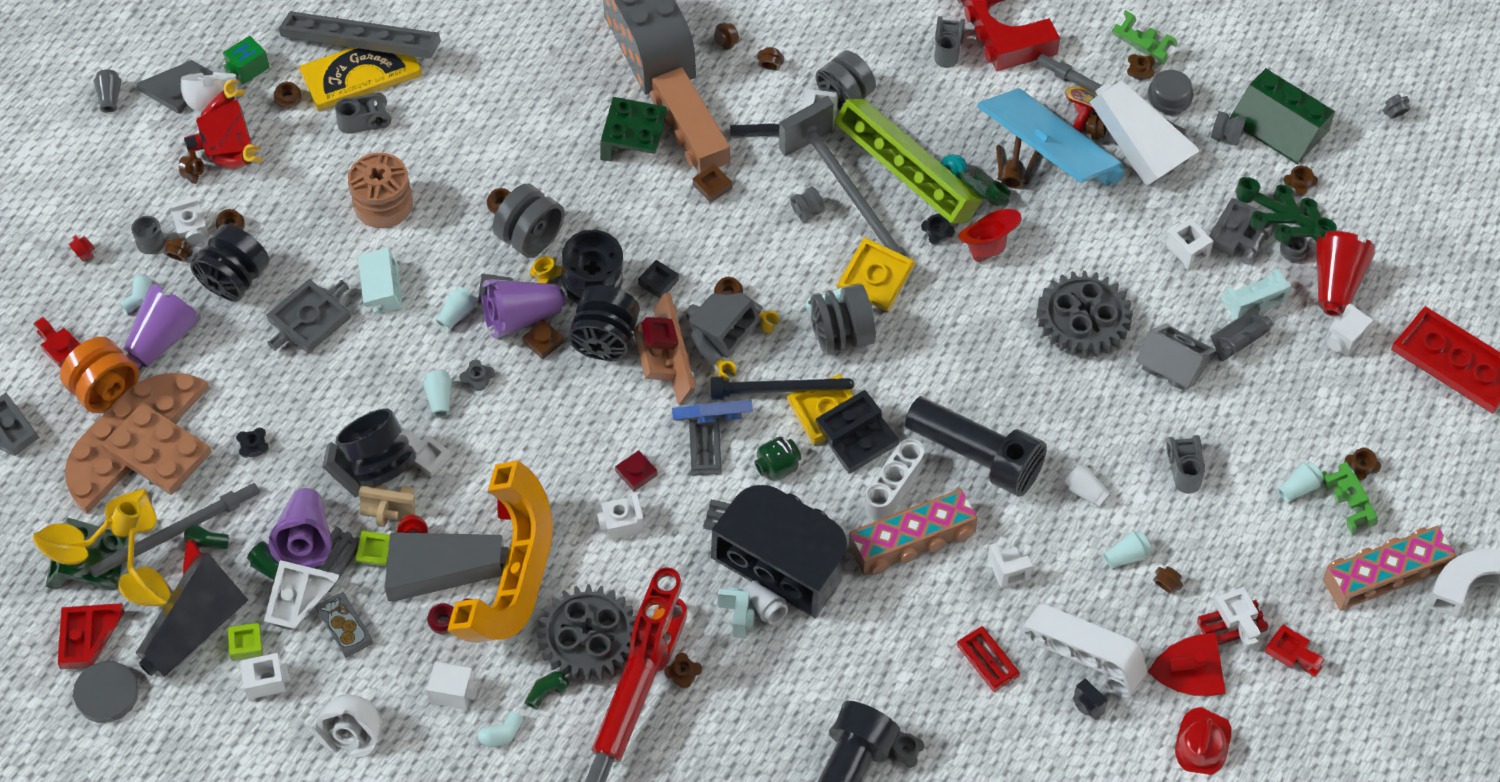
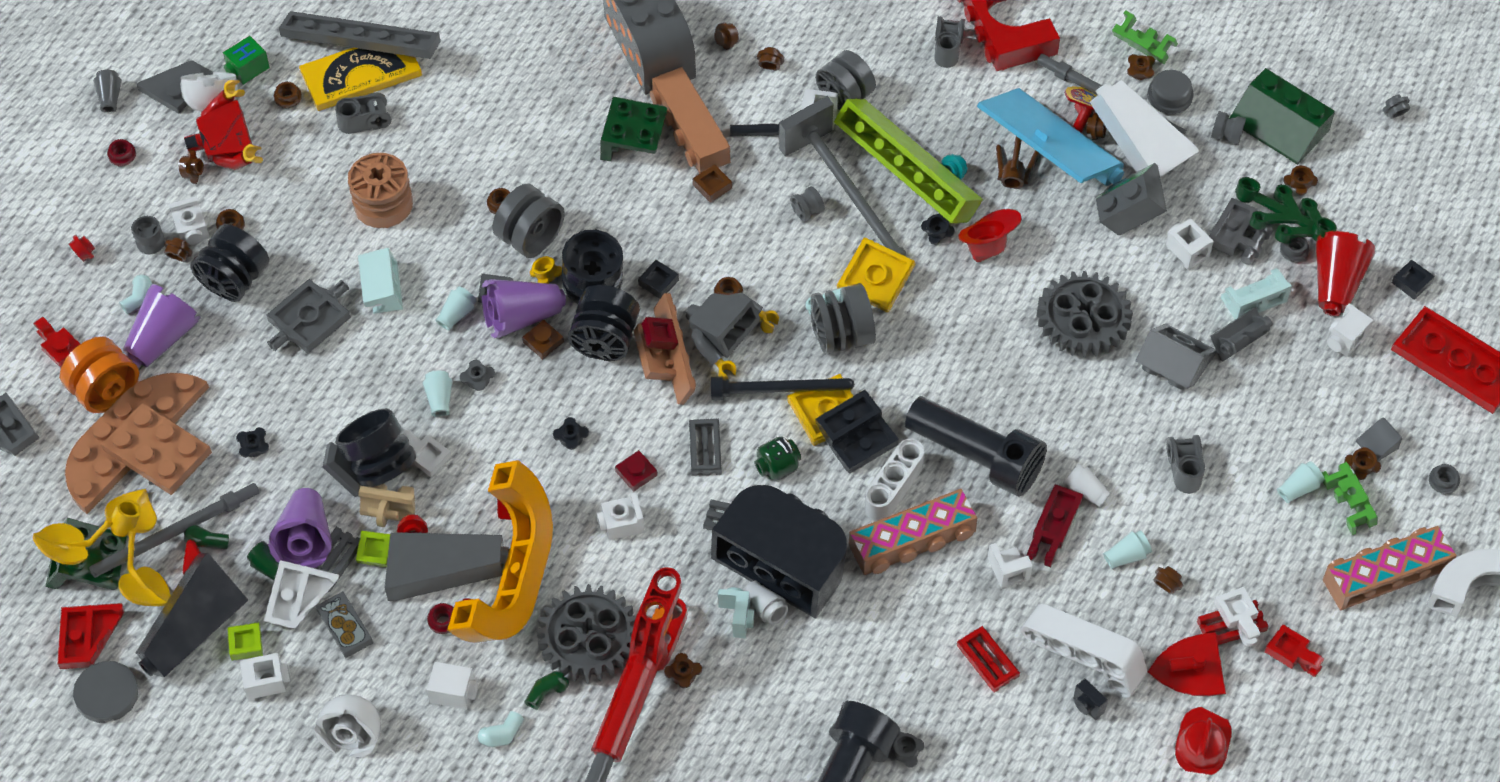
blue wing [672,400,753,423] -> none
dark green plate [960,167,1011,206] -> none
none -> dark red plate [107,139,136,166]
none -> black plate [553,417,589,450]
none -> dark red hinge [1026,484,1084,568]
none -> dark grey slope [1096,163,1167,235]
none -> dark grey slope [1356,417,1402,461]
none -> black plate [1391,260,1435,300]
none -> dark grey plate [1429,464,1460,494]

